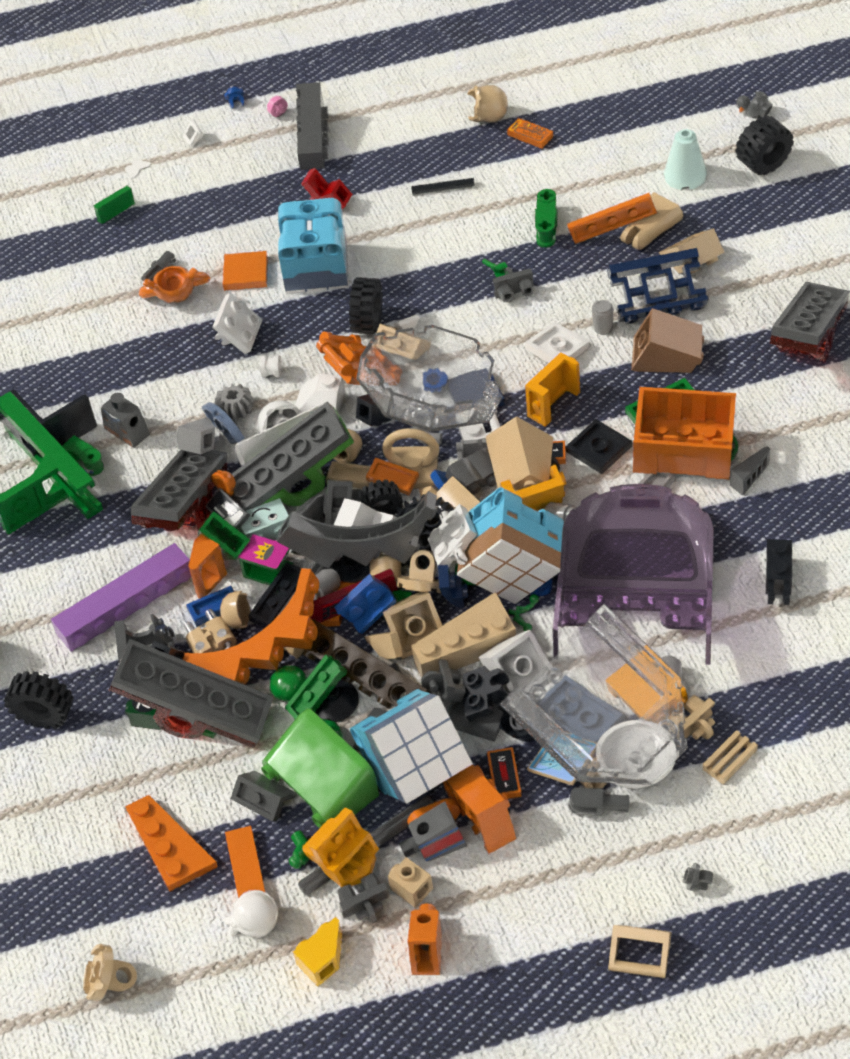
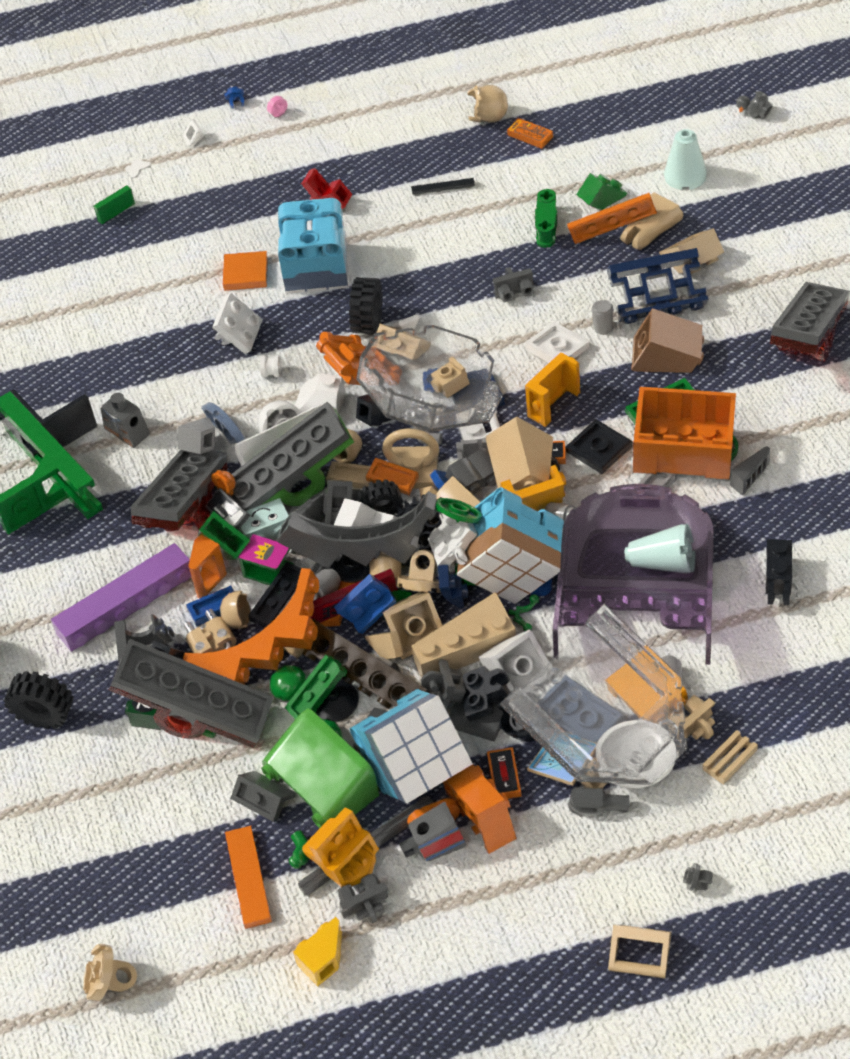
green leg [62,436,104,476] -> none
orange wing [125,795,218,892] -> none
orange piece [139,266,210,304] -> none
dark grey axle [141,251,176,282] -> none
light grey gear [214,383,254,421] -> none
white hat [224,890,279,938] -> none
dark grey wedge [296,82,329,170] -> none
tan brick [388,857,433,908] -> none
orange torso [407,903,442,975] -> none
green hand [482,259,508,277] -> none
black tyre [735,115,794,175] -> none
none -> tan brick [431,357,470,398]
none -> green wheel [435,498,482,524]
none -> green slope [576,173,628,210]
none -> light aqua cone [625,524,695,574]

